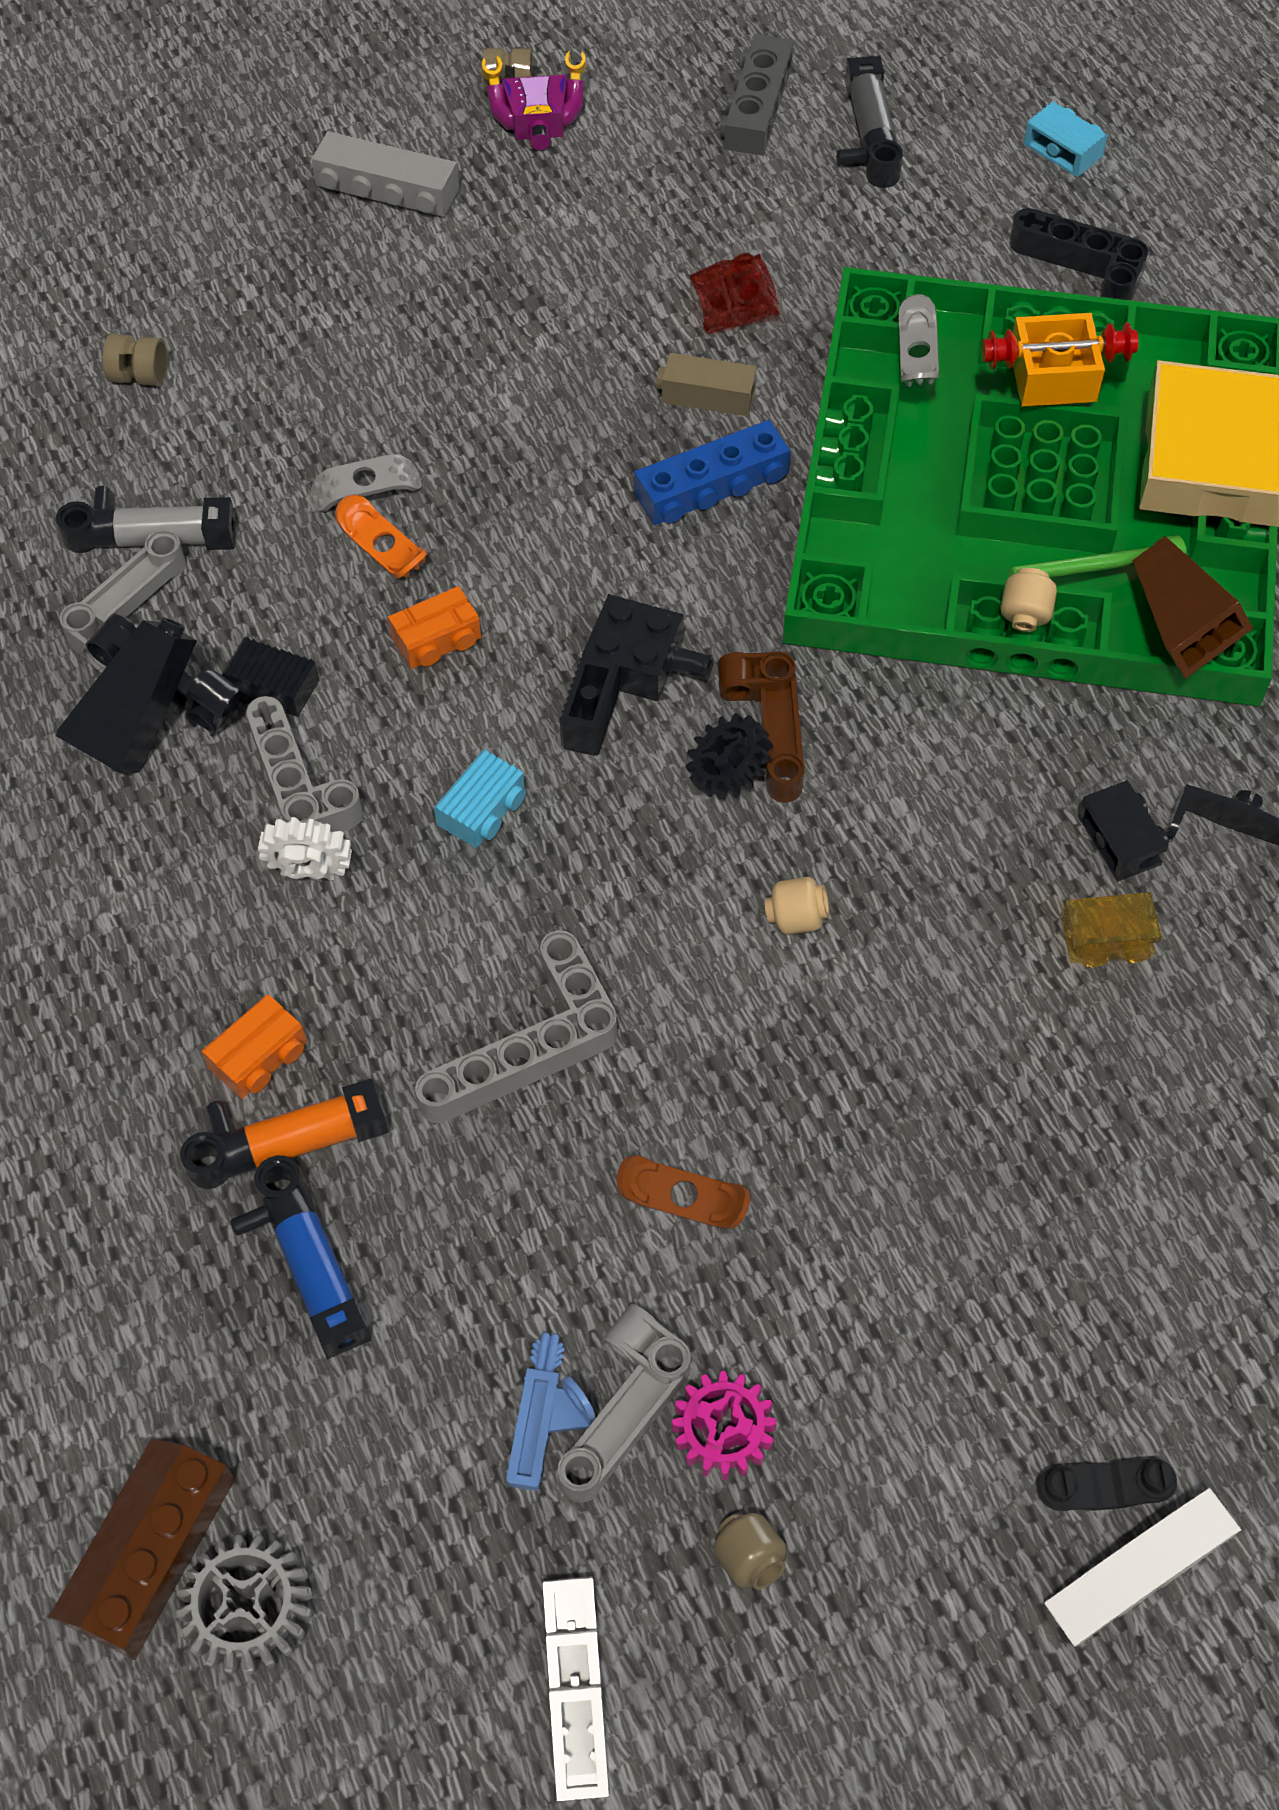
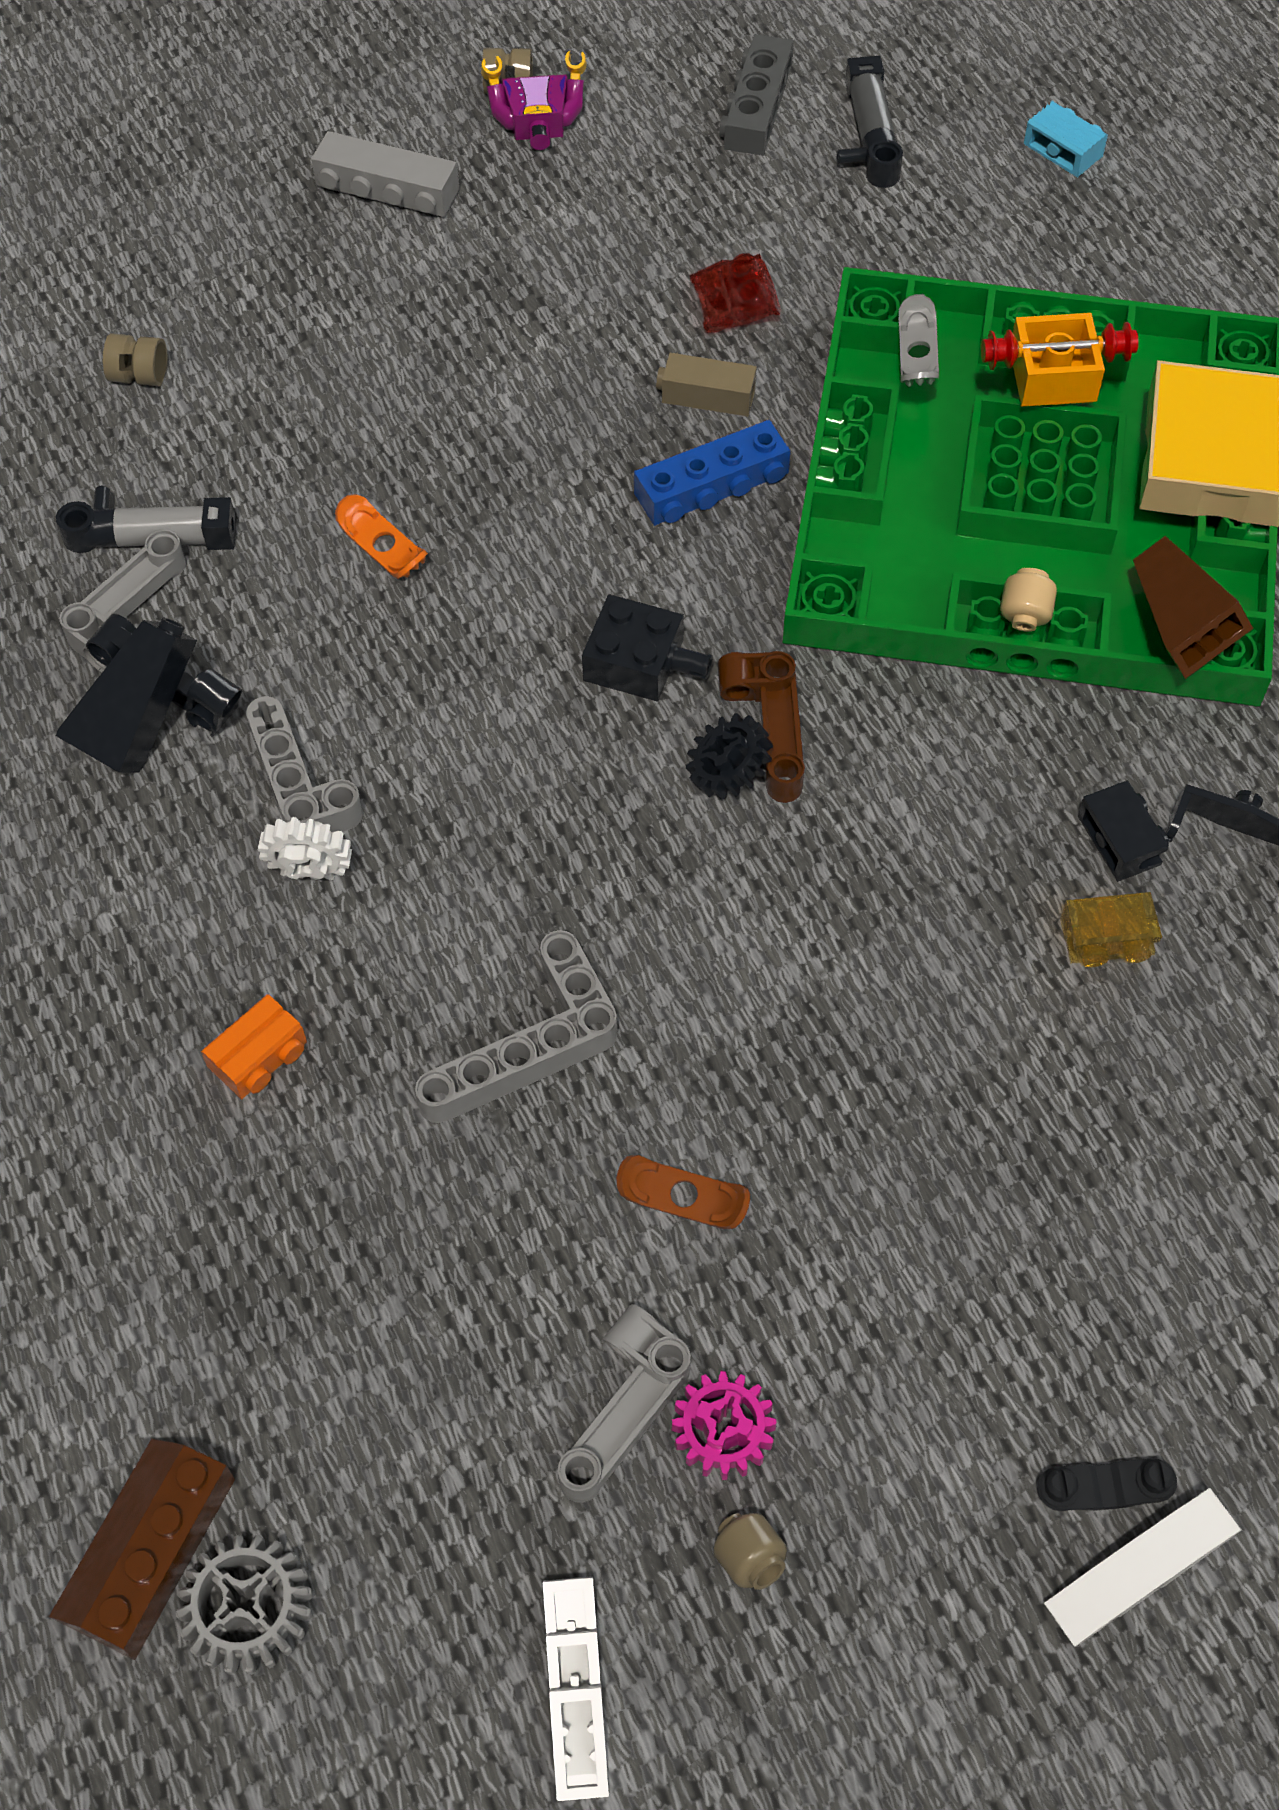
piece [180,1078,388,1189] -> none
black brick [222,637,320,717] -> none
piece [230,1155,371,1360] -> none
light grey piece [311,454,422,512] -> none
orange brick [387,586,481,669] -> none
medium azure brick [434,749,526,849] -> none
medium blue piece [506,1332,595,1491] -> none
black brick [559,657,620,756] -> none
tan head [765,877,830,935] -> none
black beam [1009,208,1149,301] -> none
bright green piece [1009,535,1186,578] -> none

